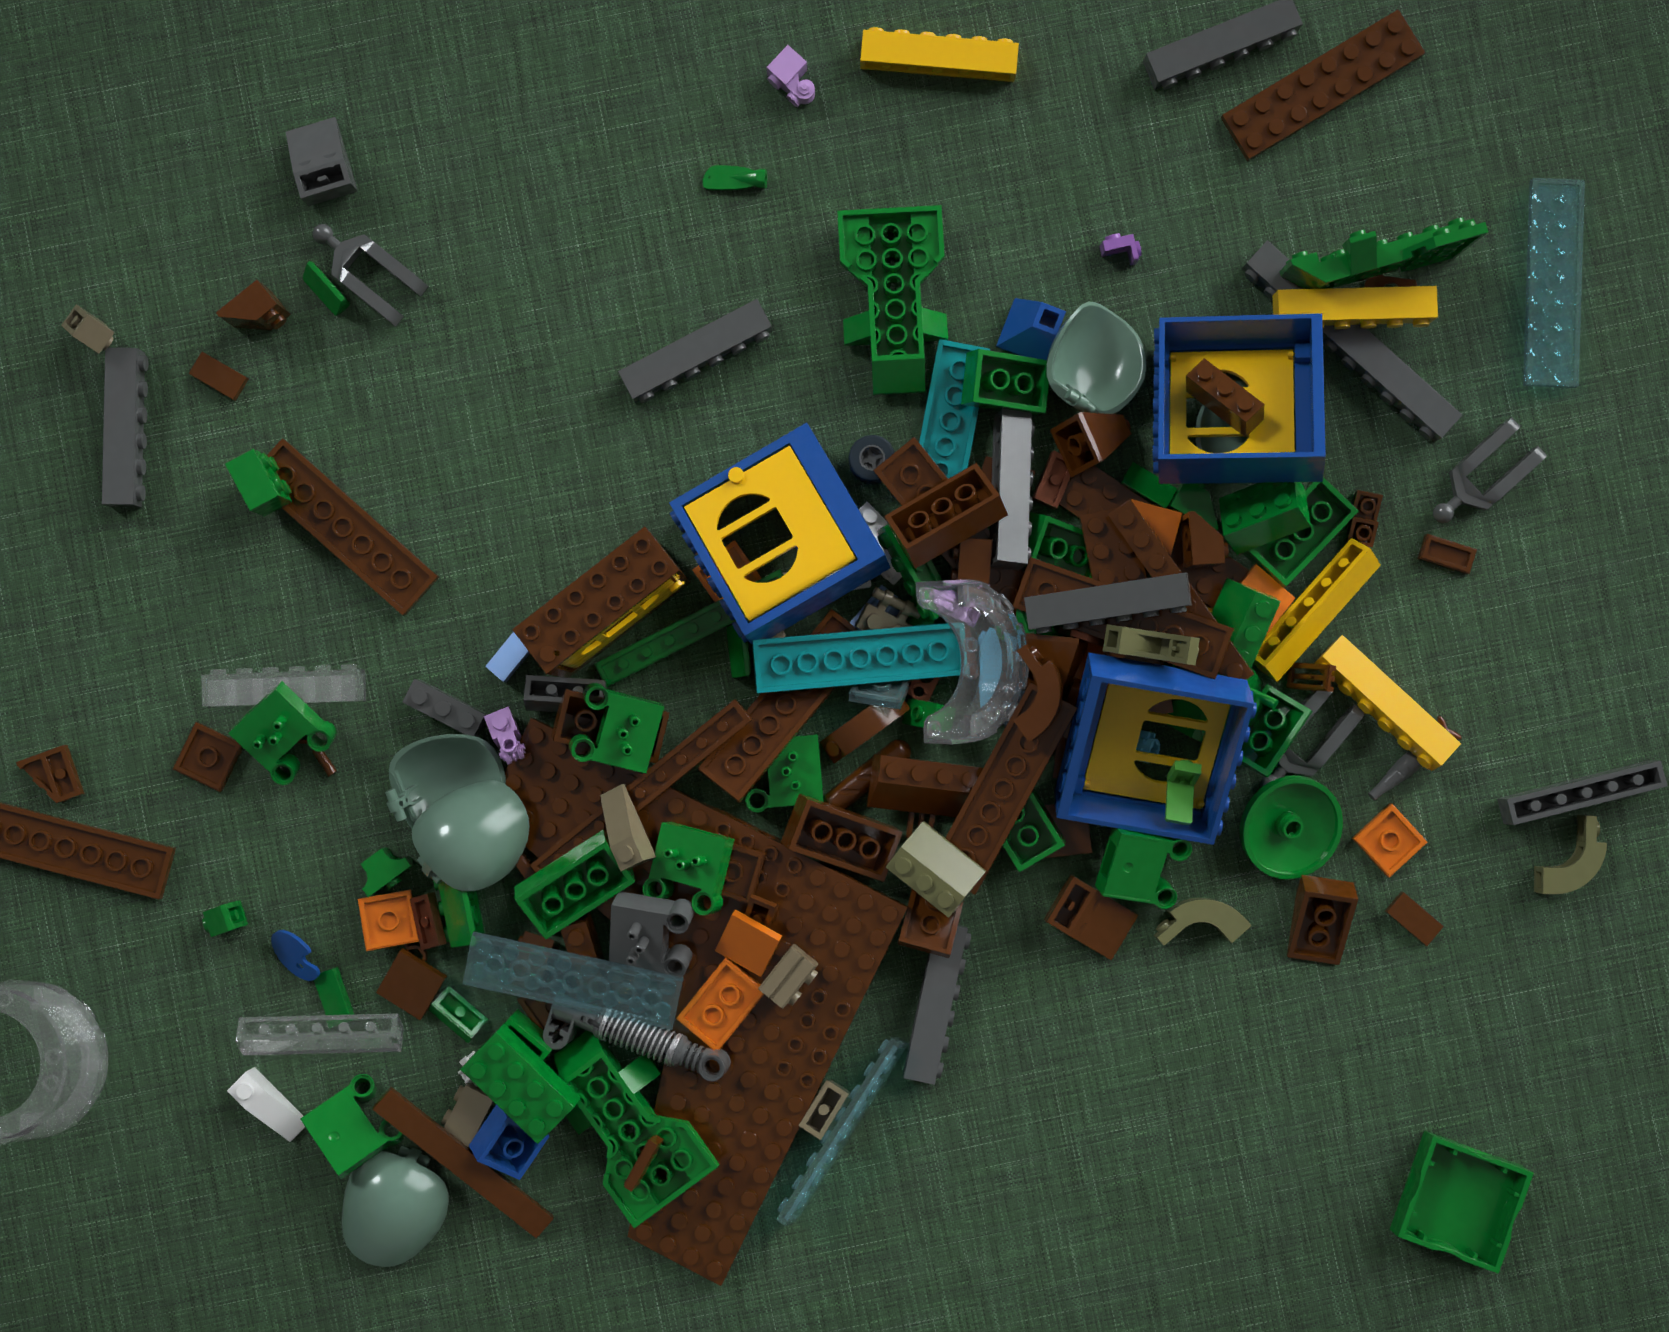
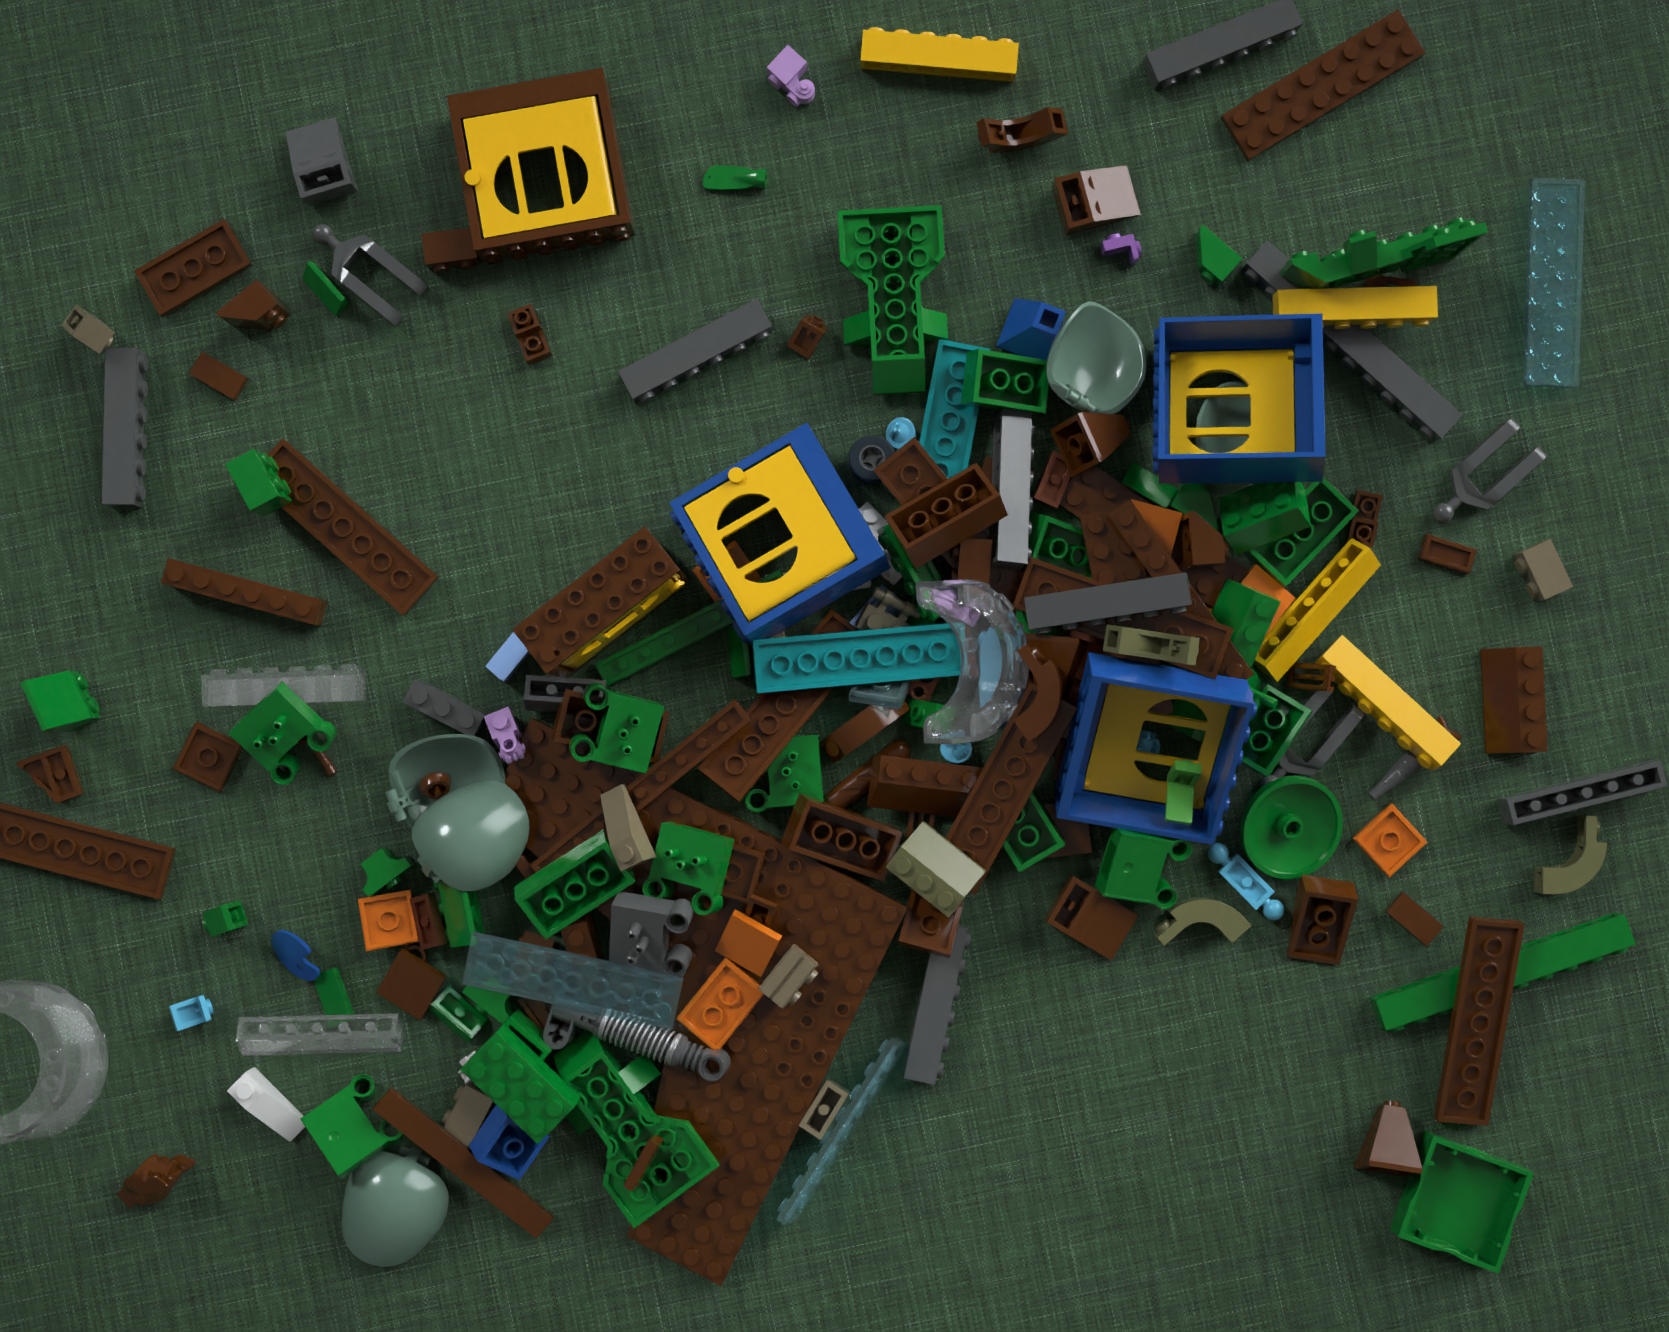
reddish brown brick [1186,358,1265,437] -> none
none -> green slope [20,671,100,732]
none -> reddish brown piece [116,1154,196,1209]
none -> reddish brown plate [134,219,253,317]
none -> reddish brown brick [161,558,328,626]
none -> medium azure bracket [168,995,214,1031]
none -> reddish brown hat [419,772,451,799]
none -> reddish brown brick [421,227,481,273]
none -> door [447,68,635,265]
none -> green brick [462,972,517,1025]
none -> reddish brown slope [507,304,552,365]
none -> reddish brown bracket [787,315,829,359]
none -> medium azure hat [886,417,916,449]
none -> medium azure hat [940,734,972,764]
none -> reddish brown arch [976,107,1068,153]
none -> slope [1052,165,1141,236]
none -> green slope [1195,225,1243,287]
none -> medium azure plate [1208,843,1284,921]
none -> reddish brown slope [1354,1101,1422,1177]
none -> green brick [1369,912,1635,1032]
none -> reddish brown plate [1434,916,1525,1126]
none -> reddish brown slope [1480,646,1548,753]
none -> dark tan brick [1514,539,1573,602]

